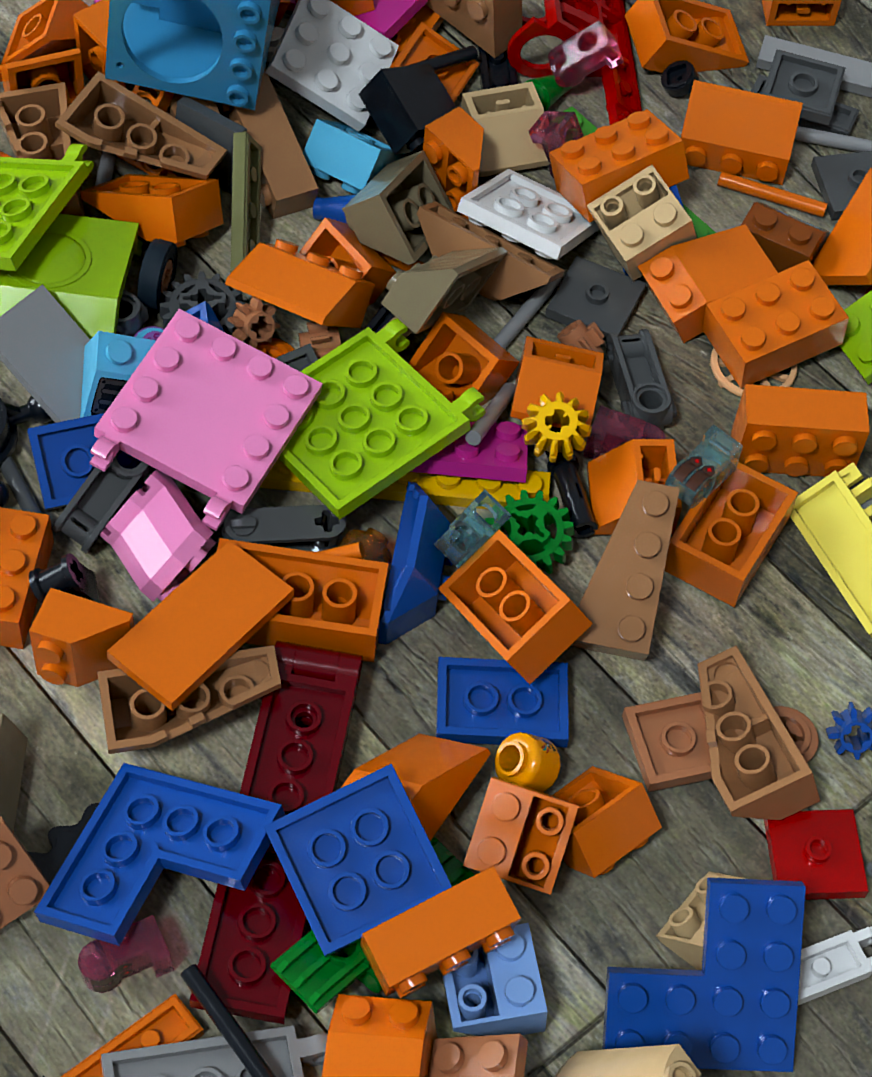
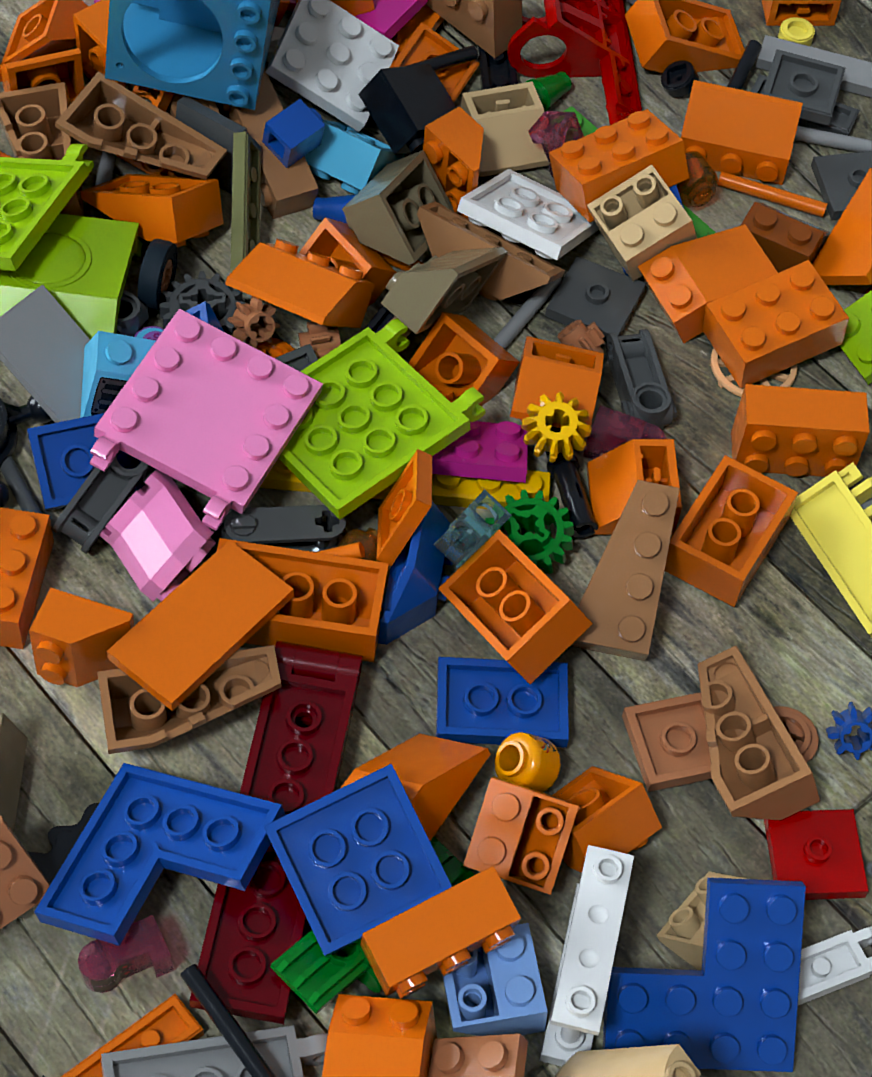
black piece [29,553,101,604] -> none
light grey bar [465,382,515,446] -> none
clear pink leg [548,21,624,87] -> none
clear light blue leg [665,424,743,508] -> none
none -> blue brick [262,99,325,168]
none -> orange tile [376,449,432,566]
none -> white fence [539,845,634,1067]
none -> clear orange head [676,152,718,208]
none -> black bar [727,40,762,90]
none -> light yellow tile [778,17,815,46]

